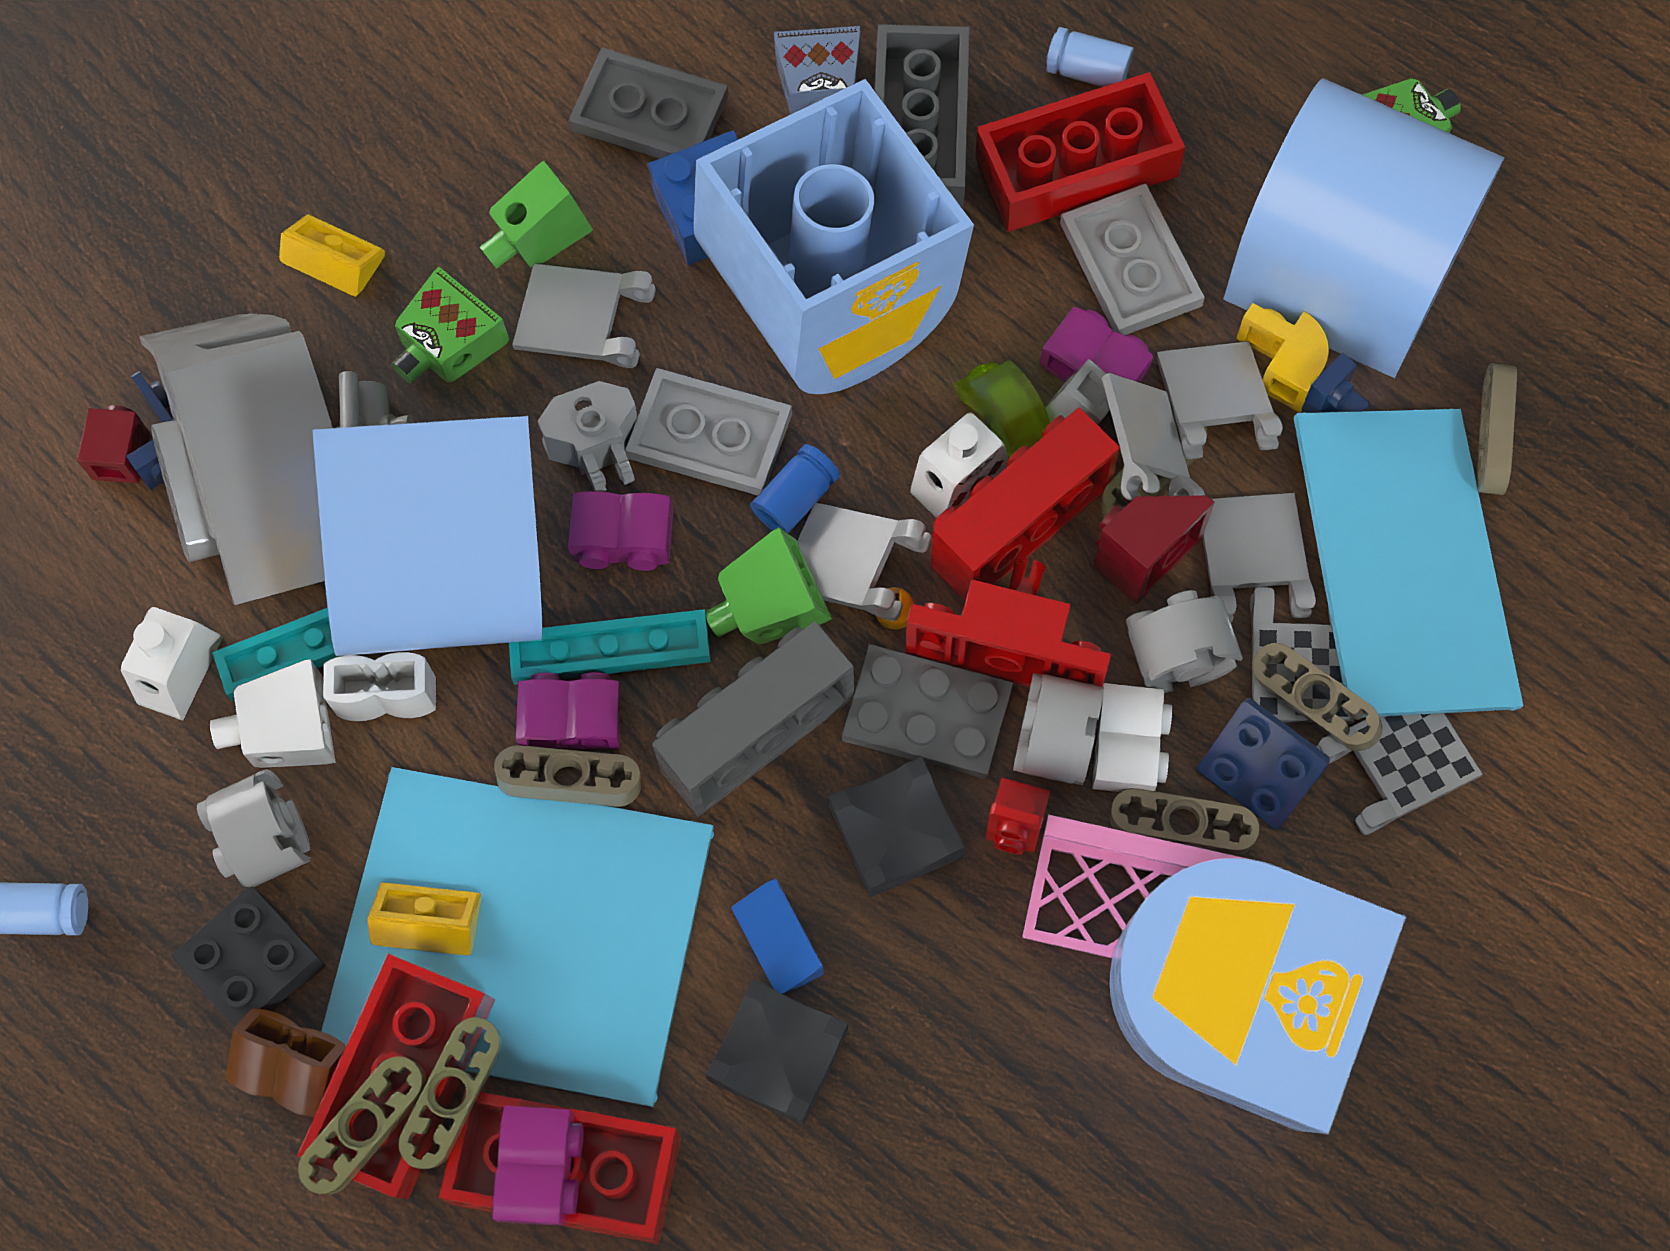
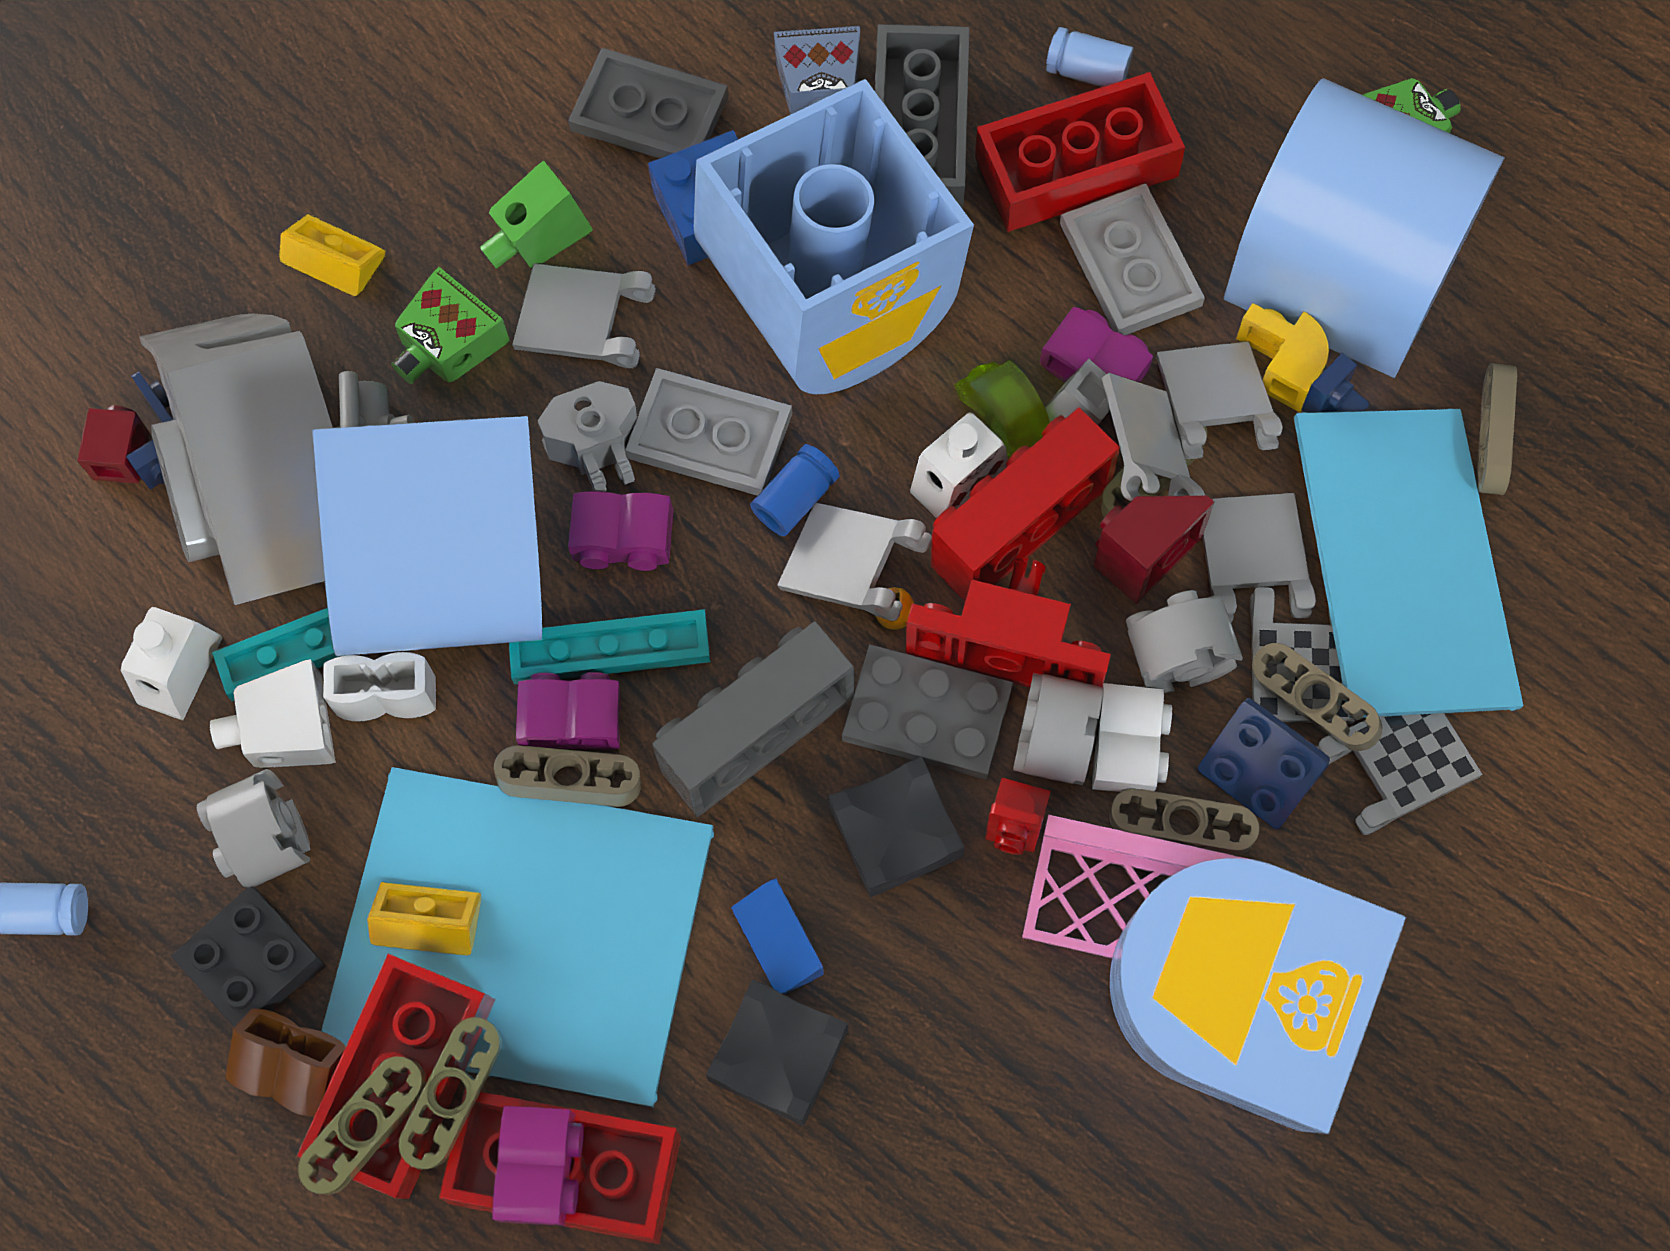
bright green torso [705,527,832,644] -> none

